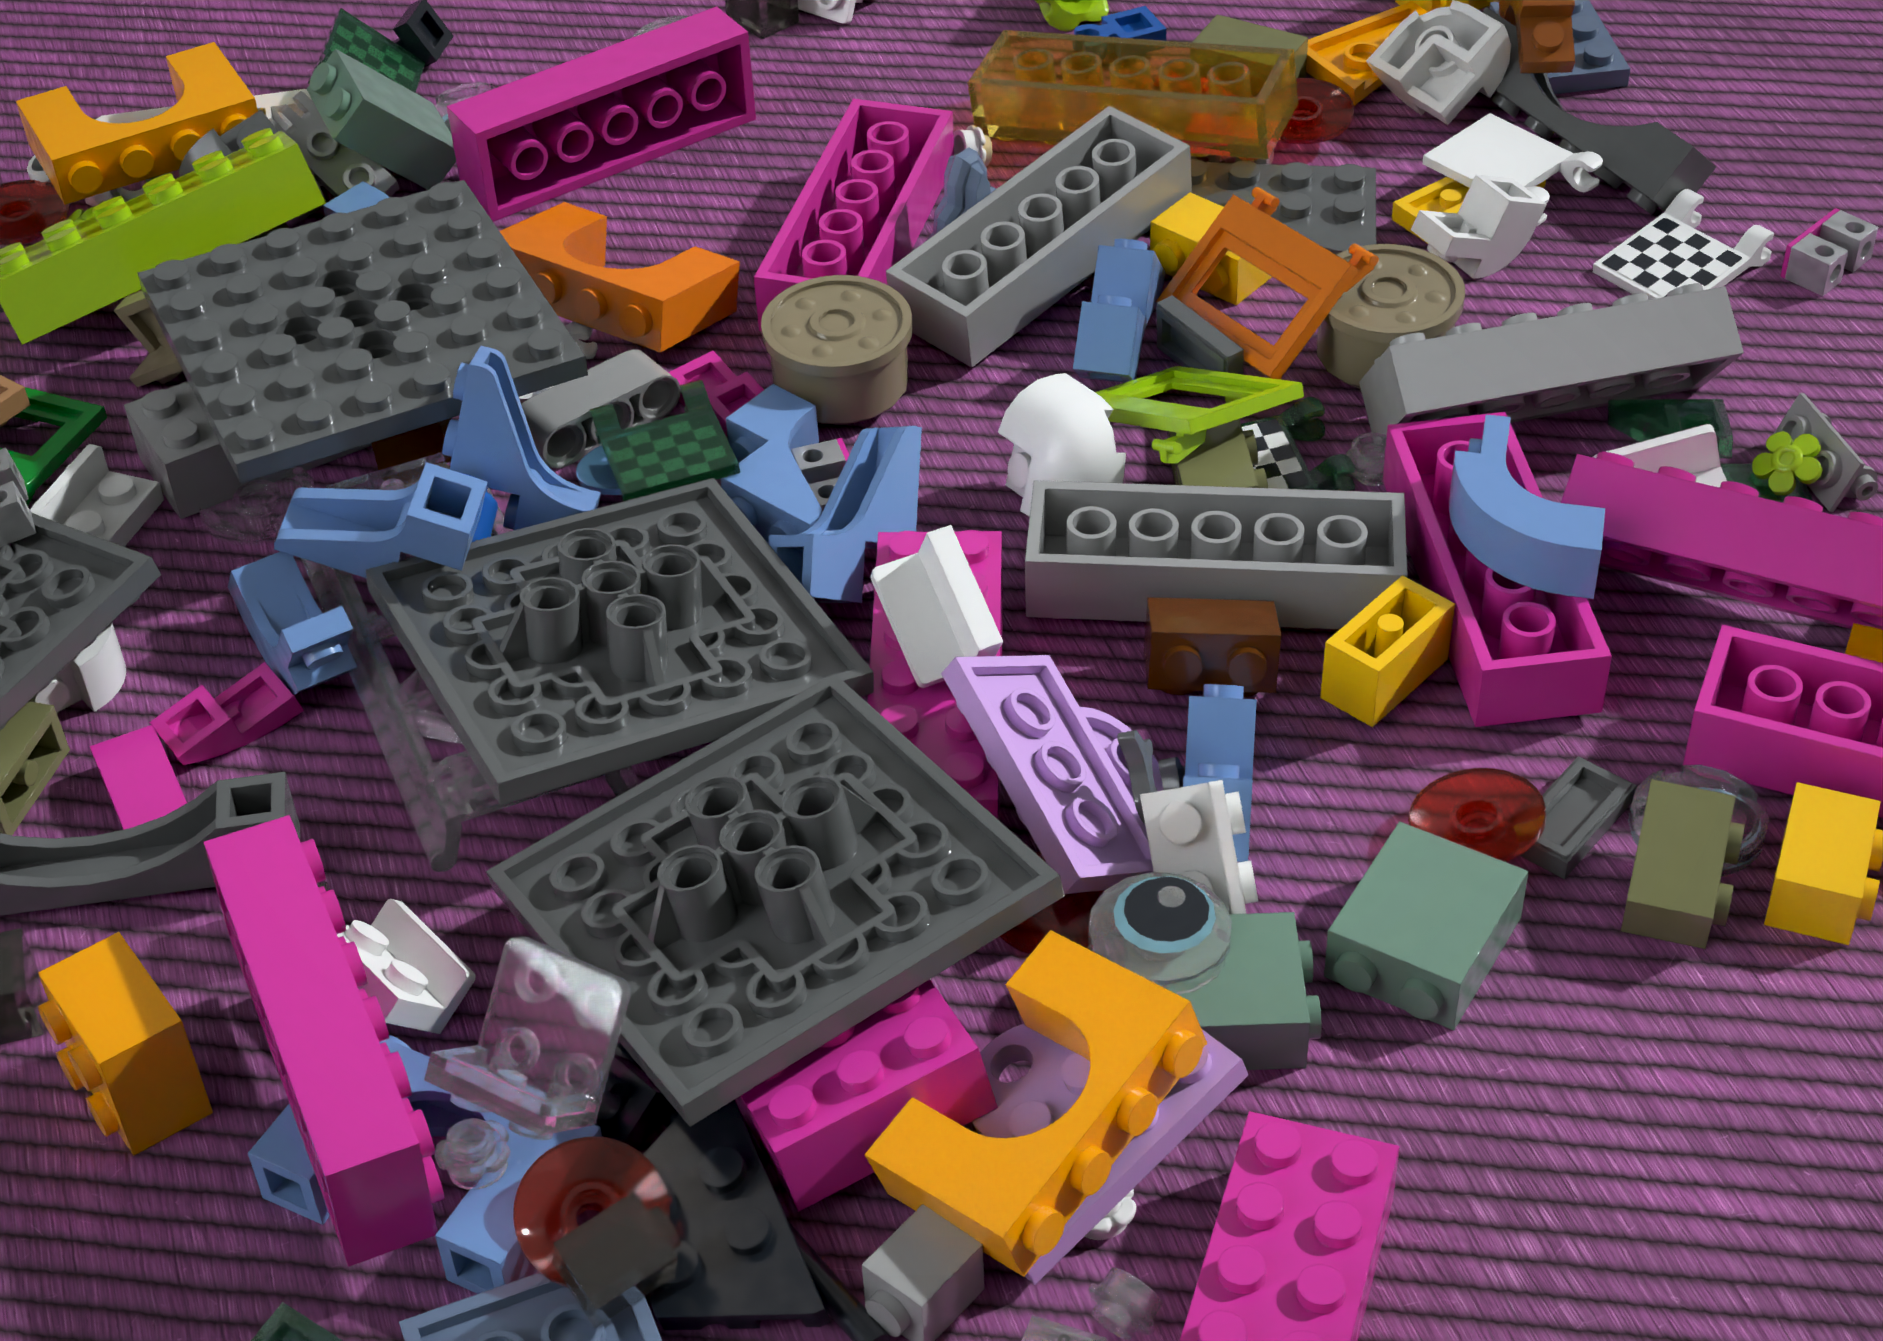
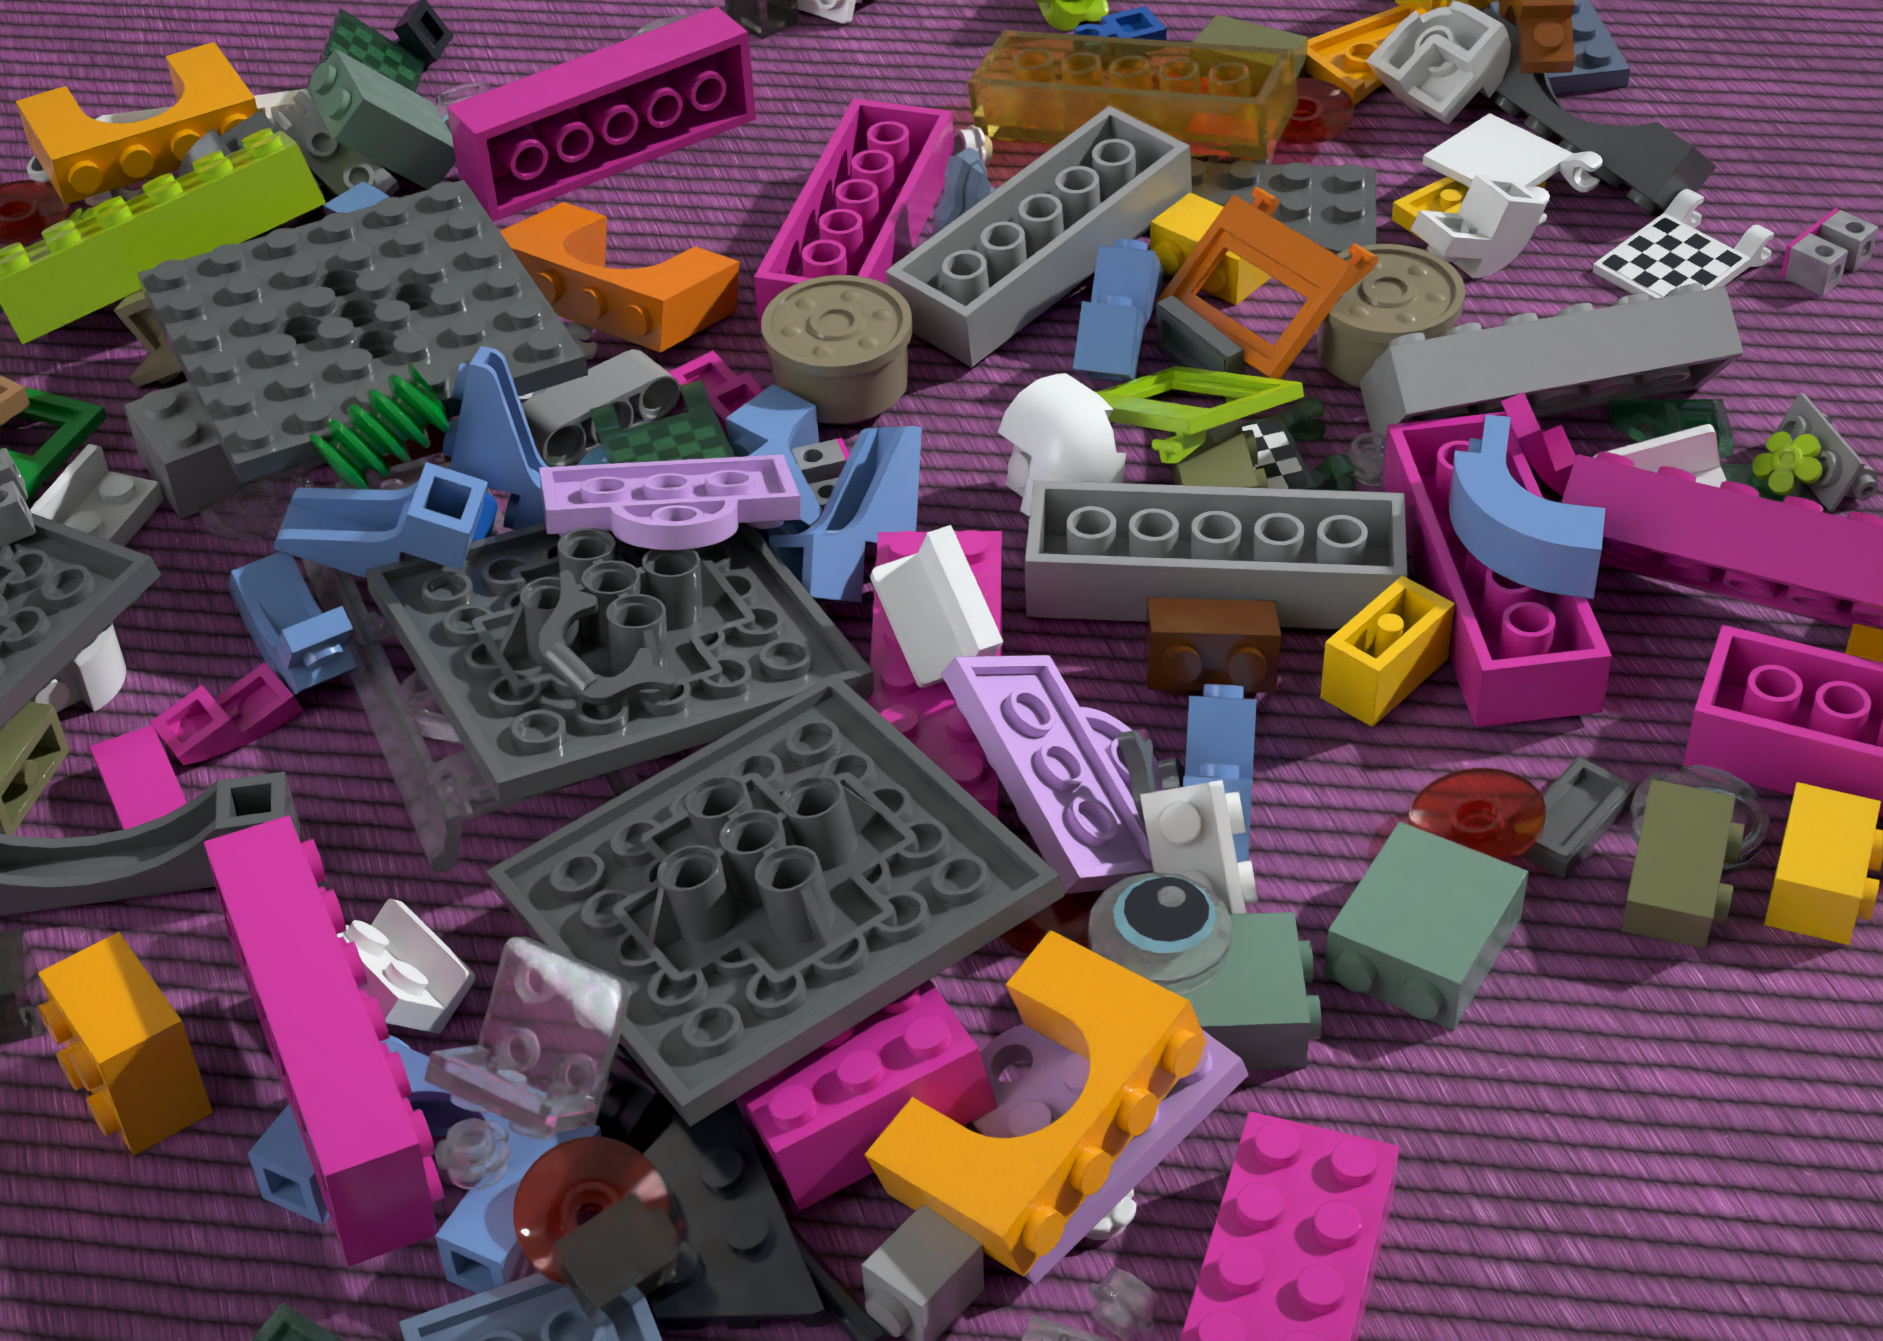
none -> green piece [308,362,451,490]
none -> lavender plate [539,454,800,550]
none -> dark grey helmet [539,570,677,705]
none -> dark pink slope [1501,392,1576,497]

